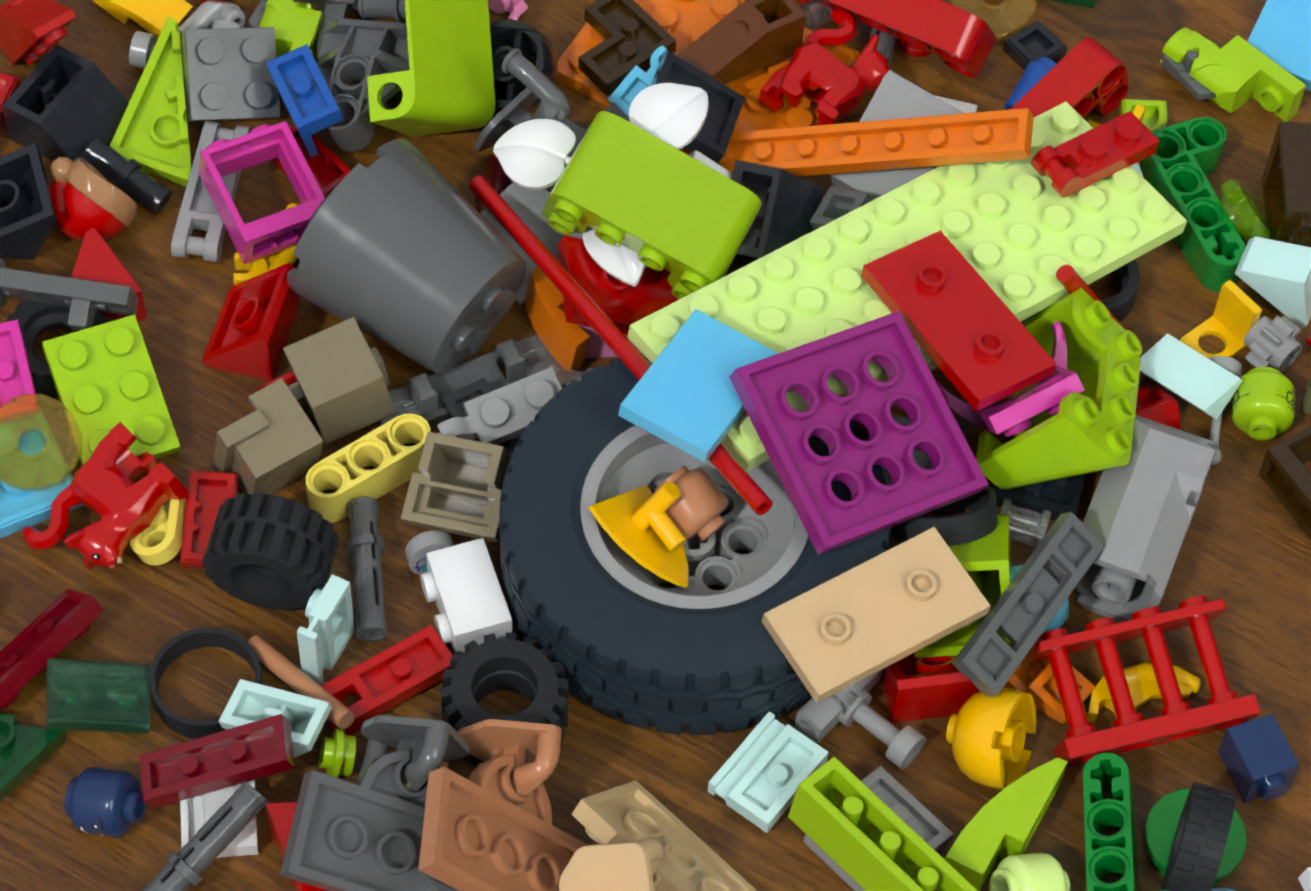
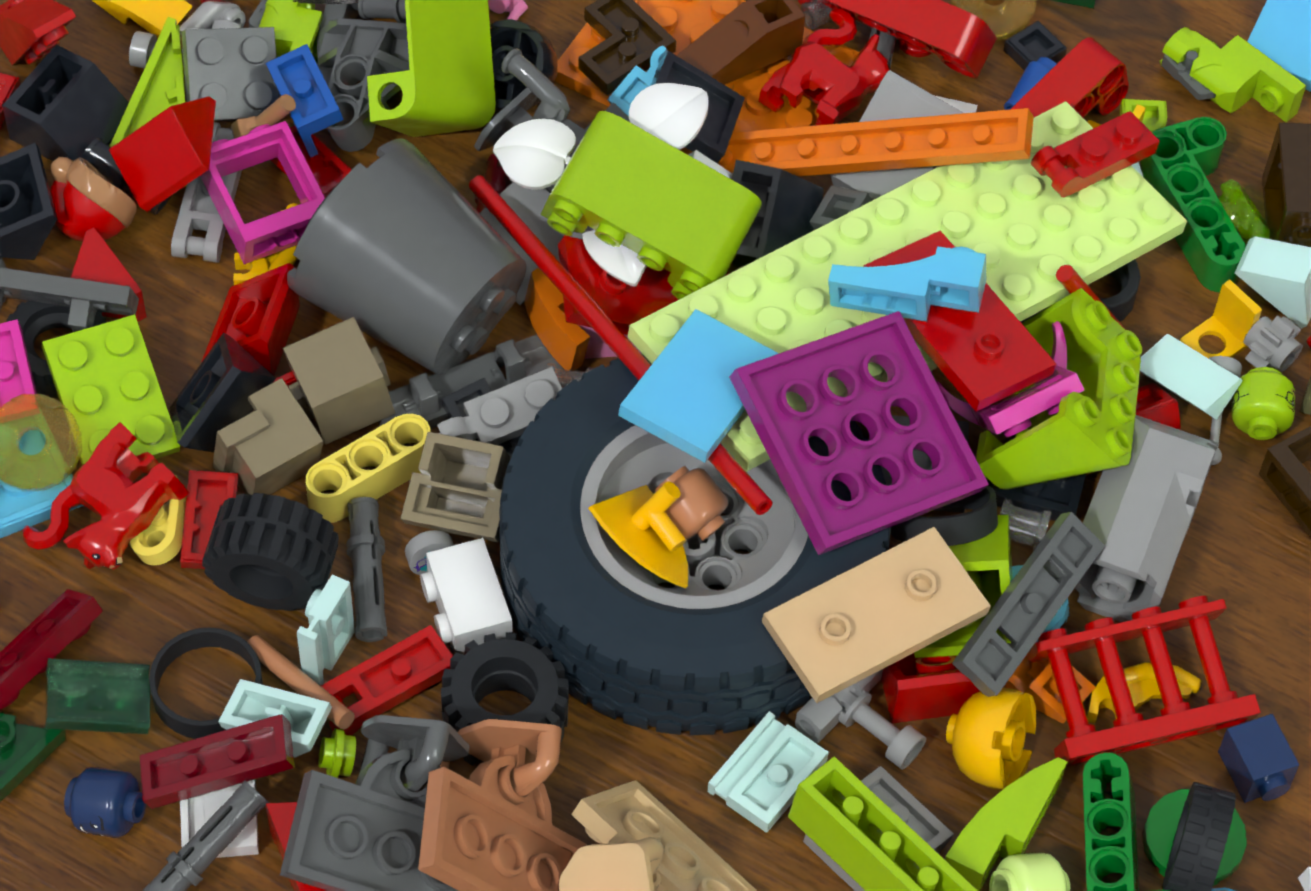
none -> red slope [109,96,216,212]
none -> black slope [169,332,276,453]
none -> medium nougat bar [231,94,296,139]
none -> medium azure slope [828,246,987,322]

